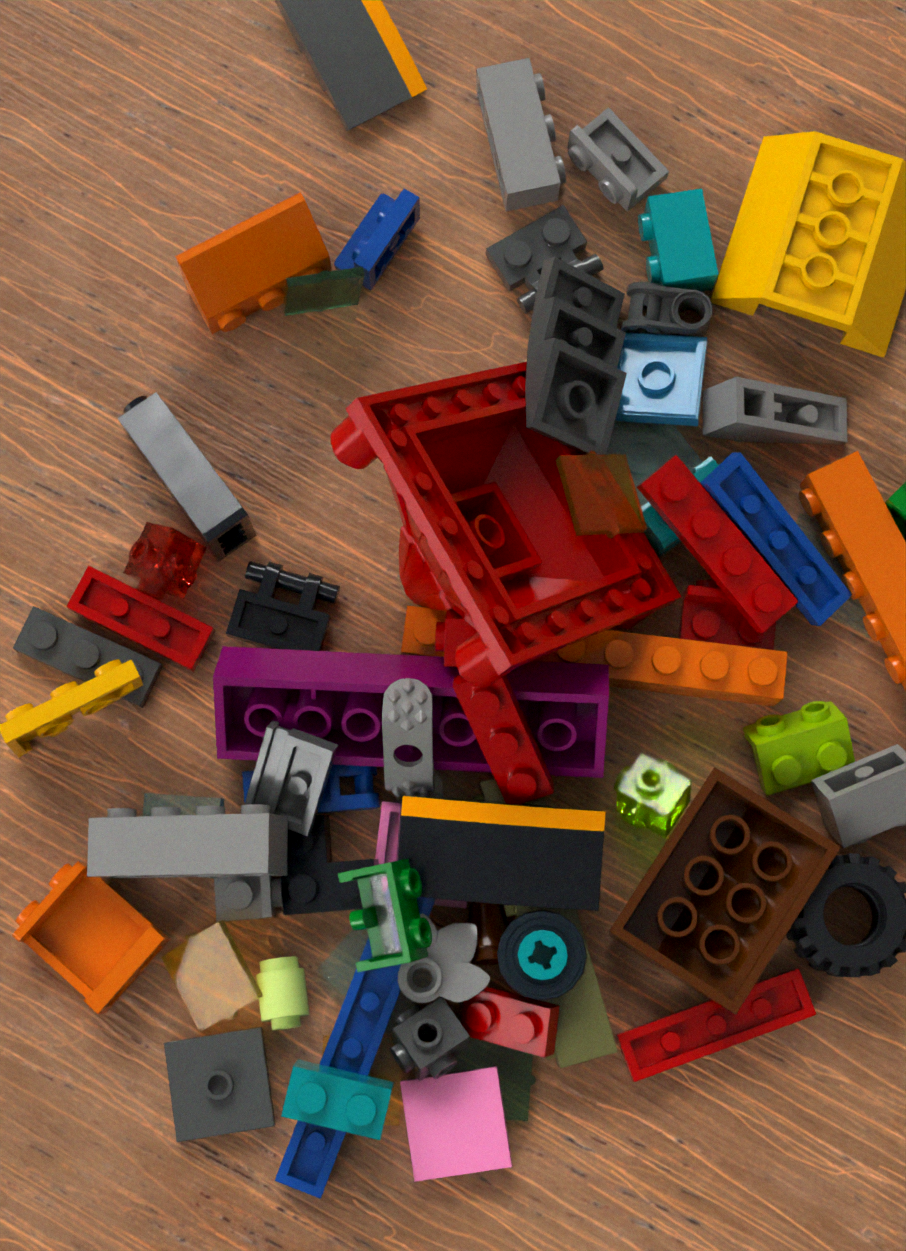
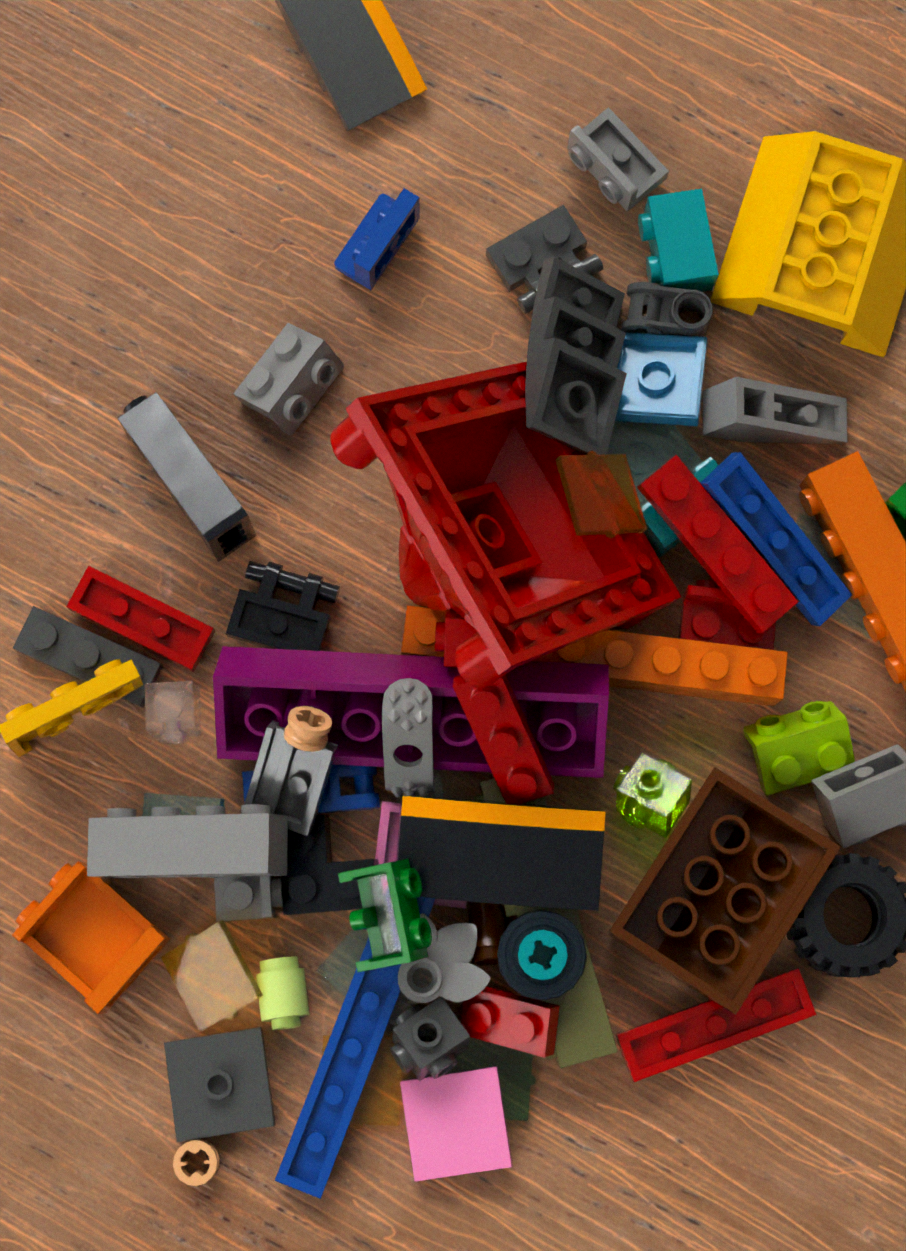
clear red brick [123,522,207,600] -> none
orange slope [175,192,332,334] -> none
teal brick [281,1059,394,1140] -> none
piece [283,266,365,316] -> none
light grey brick [476,58,566,212] -> none
none -> clear brick [145,681,201,744]
none -> light nougat bush [173,1139,220,1186]
none -> light grey bracket [233,323,344,435]
none -> light nougat bush [284,706,332,752]

